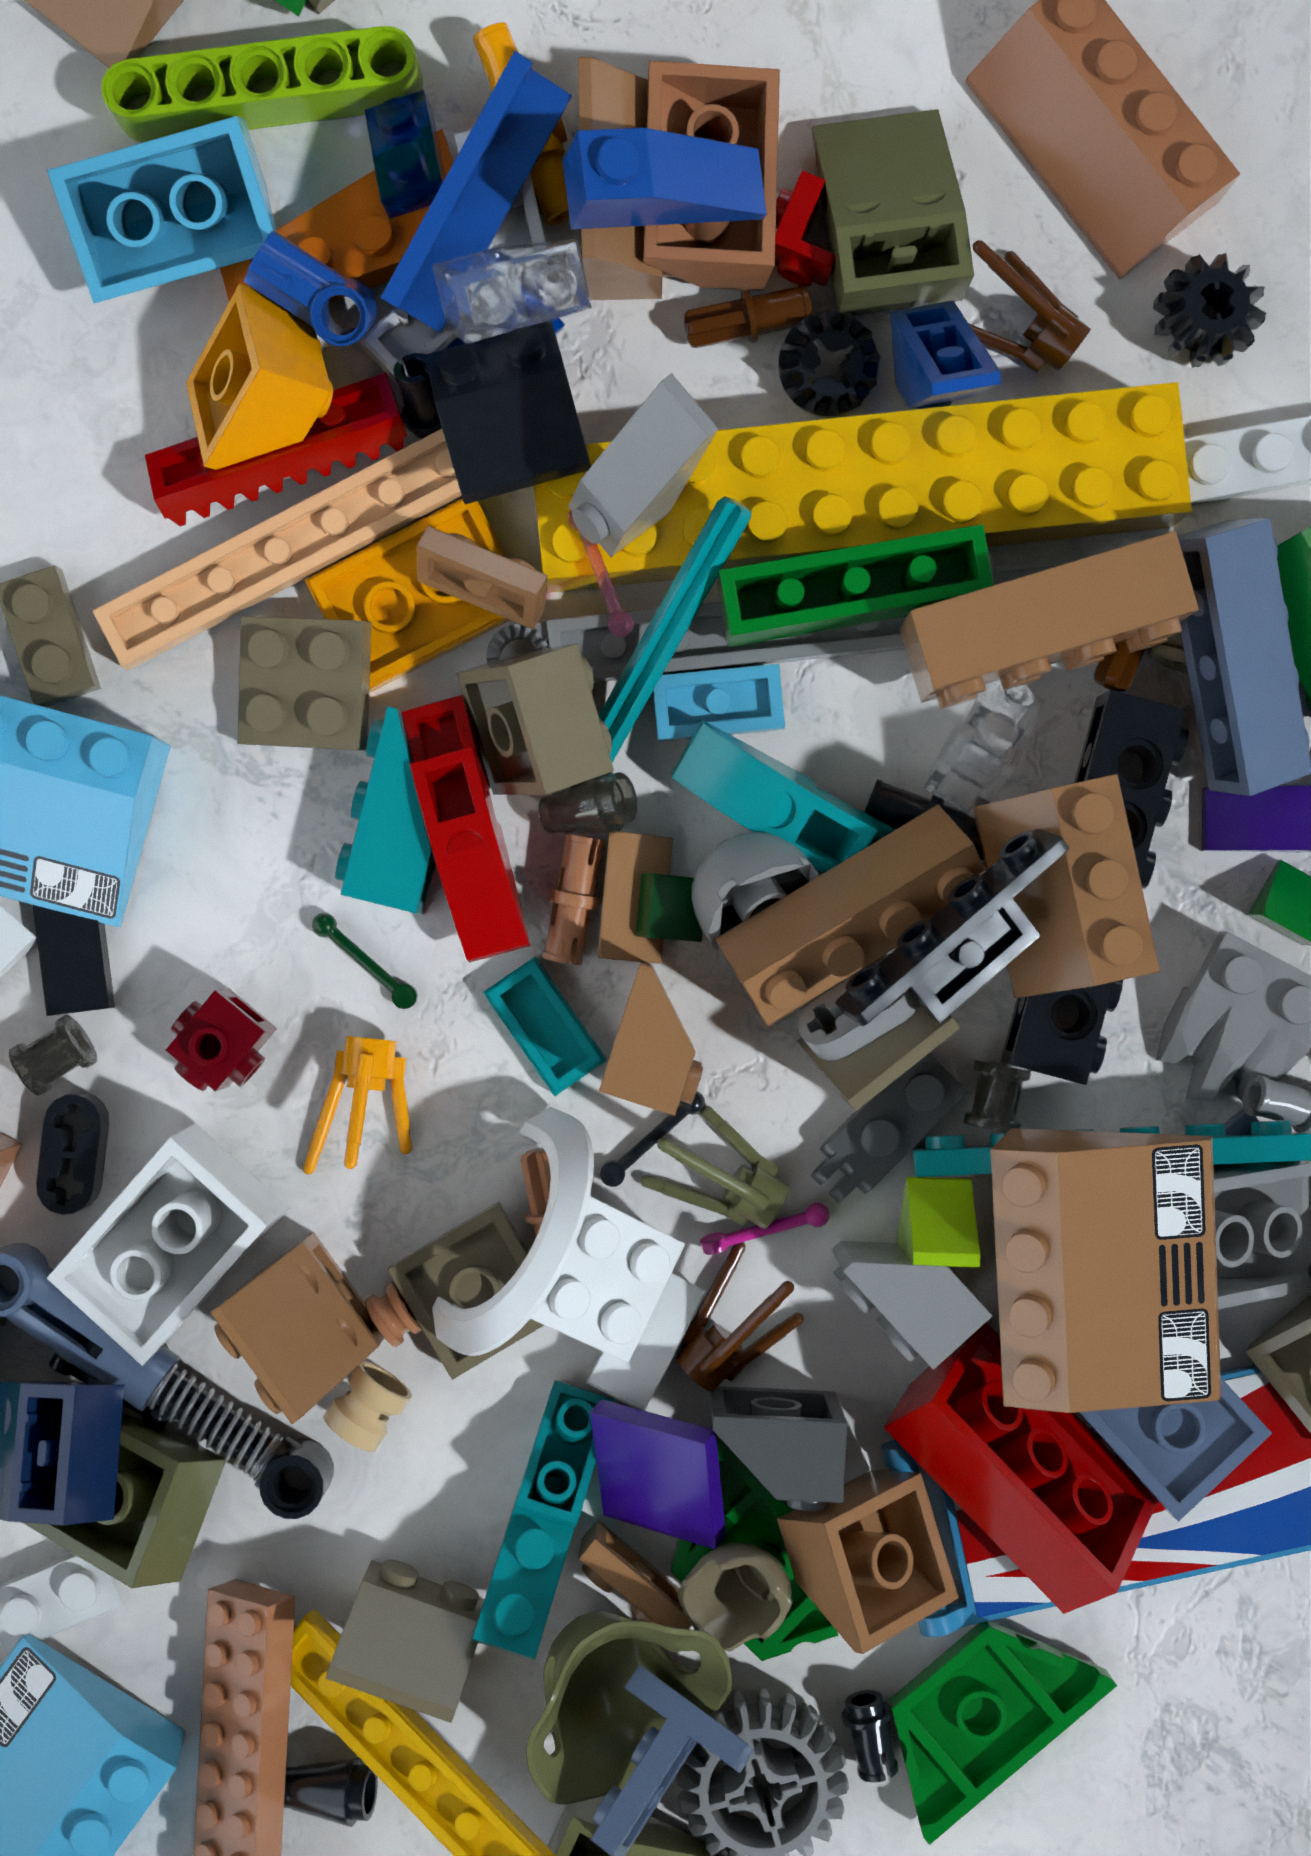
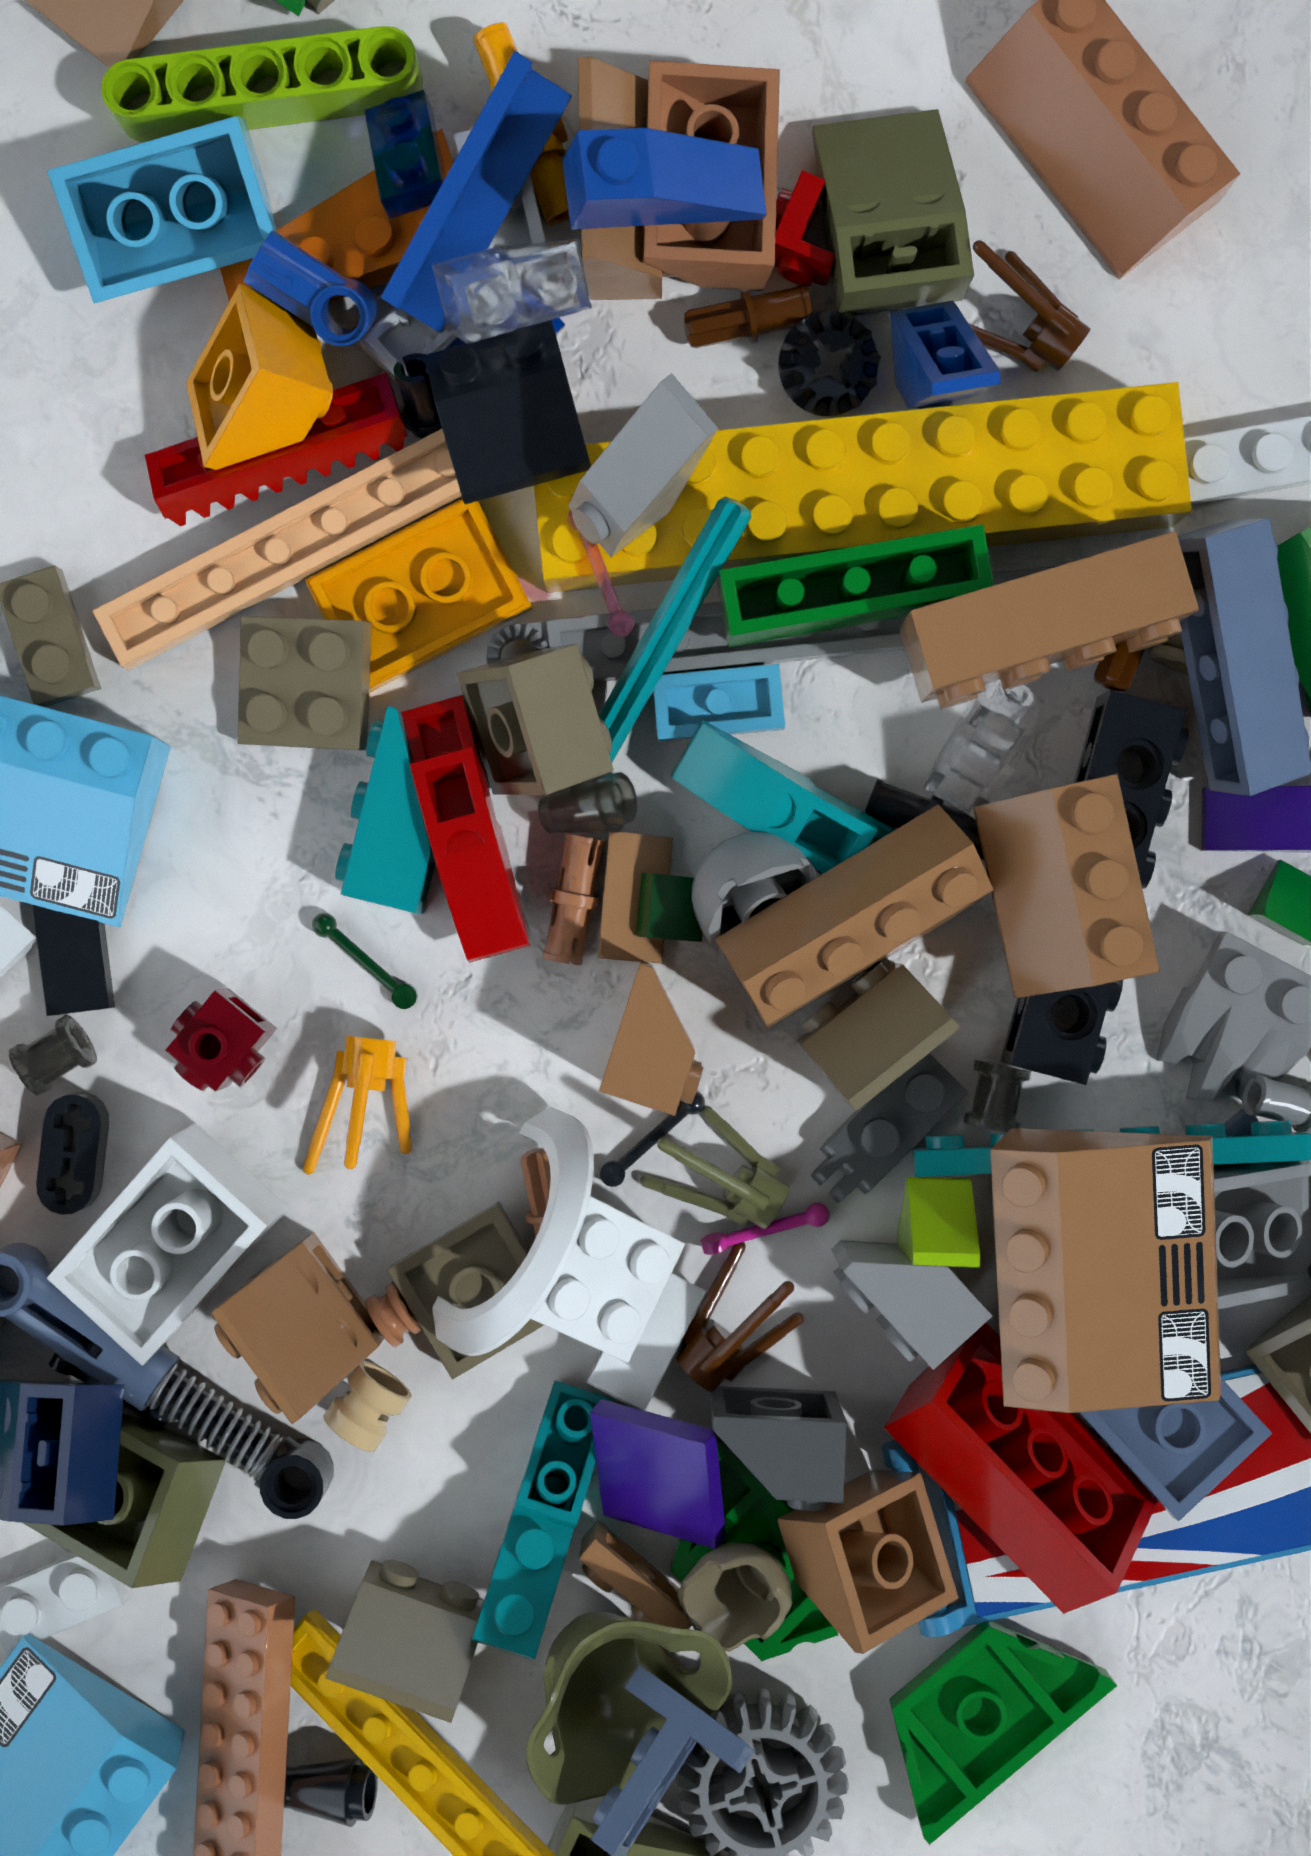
medium nougat plate [417,526,548,630] -> none
teal tile [482,956,607,1096] -> none
light grey beam [797,960,920,1061] -> none
black bracket [835,829,1069,1026] -> none
black pin [841,1690,898,1783] -> none
black gear [1153,253,1267,368] -> none

